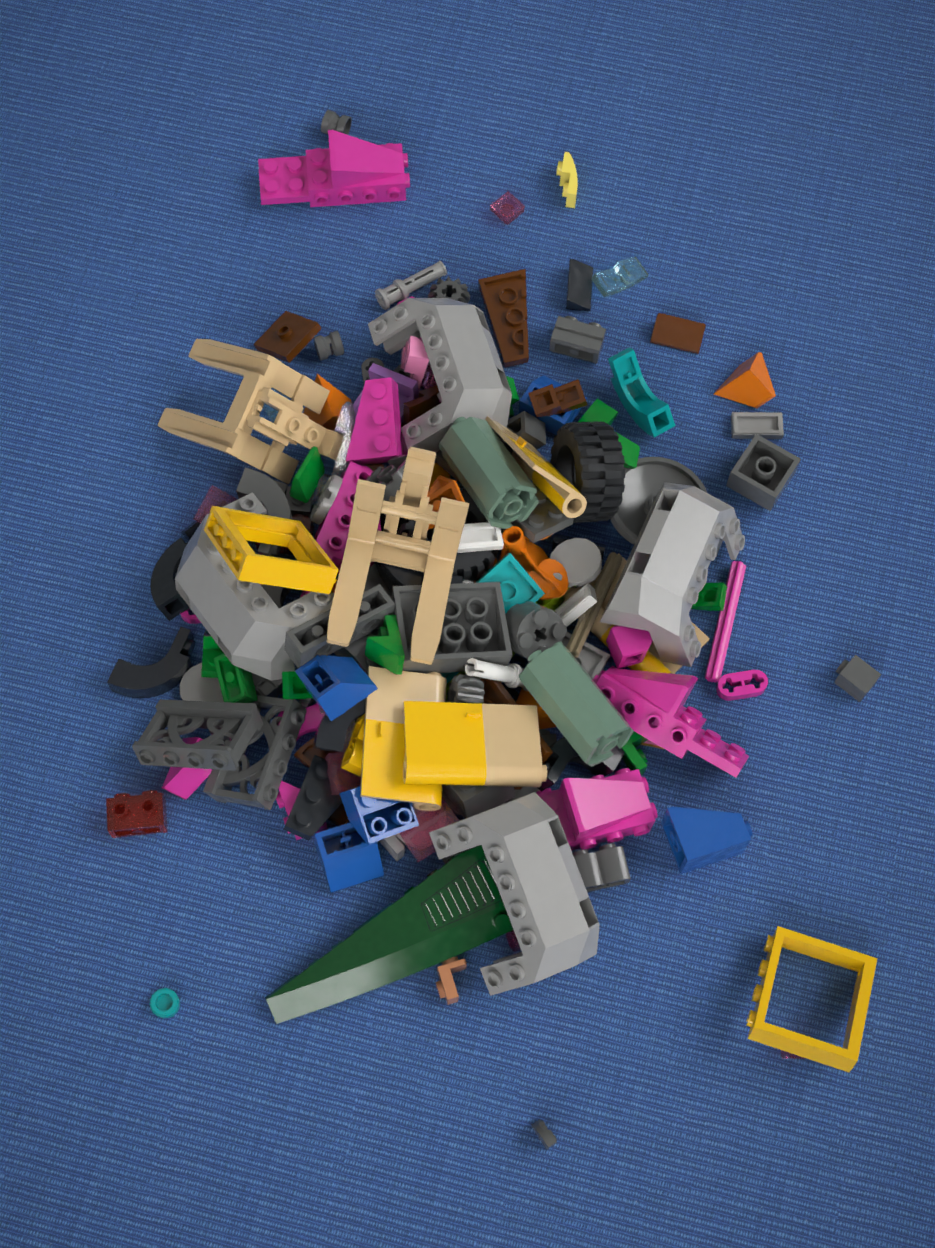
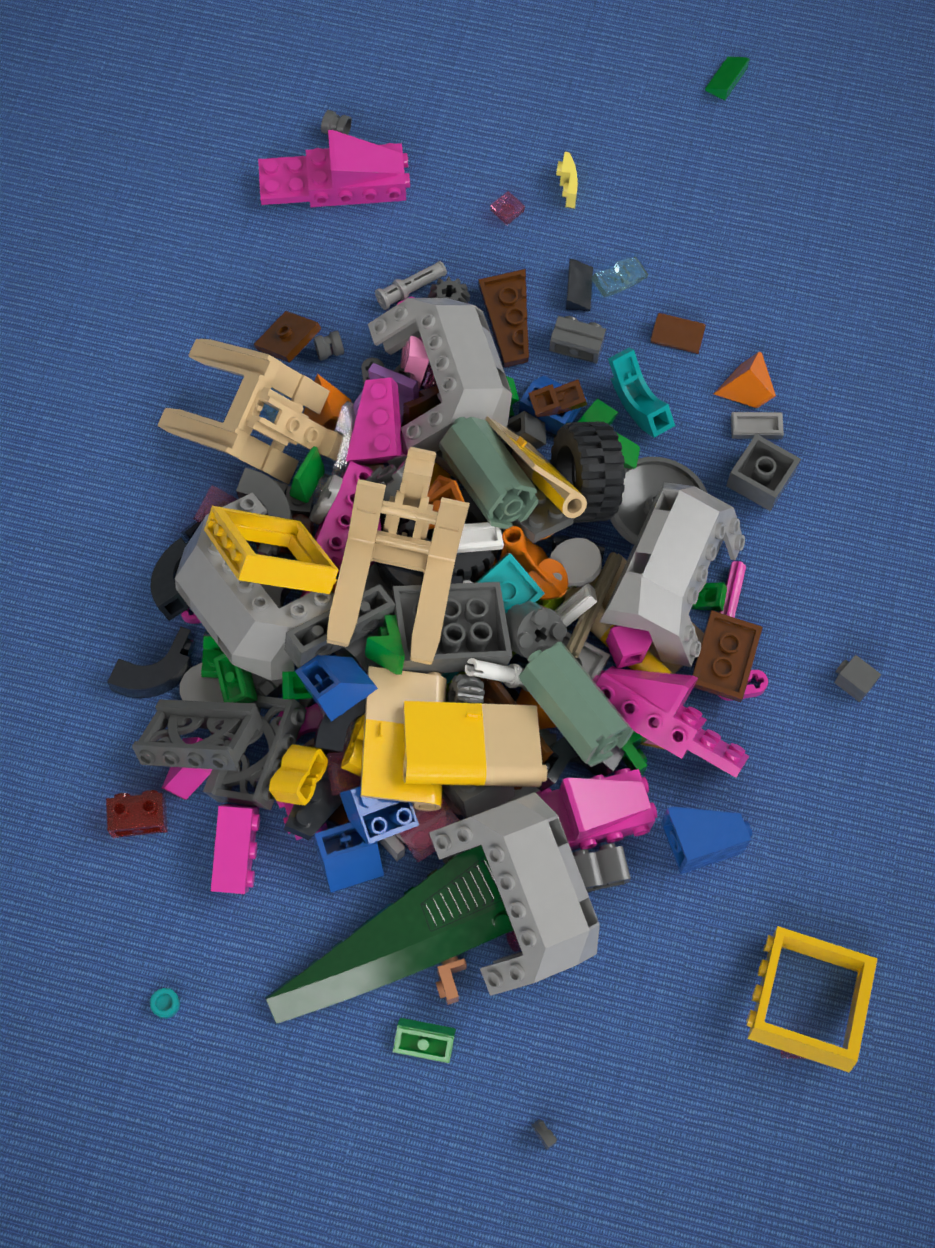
none -> dark pink wedge [211,804,260,894]
none -> yellow brick [269,744,328,806]
none -> green slope [393,1018,456,1063]
none -> reddish brown plate [692,610,763,703]
none -> green slope [705,56,750,101]

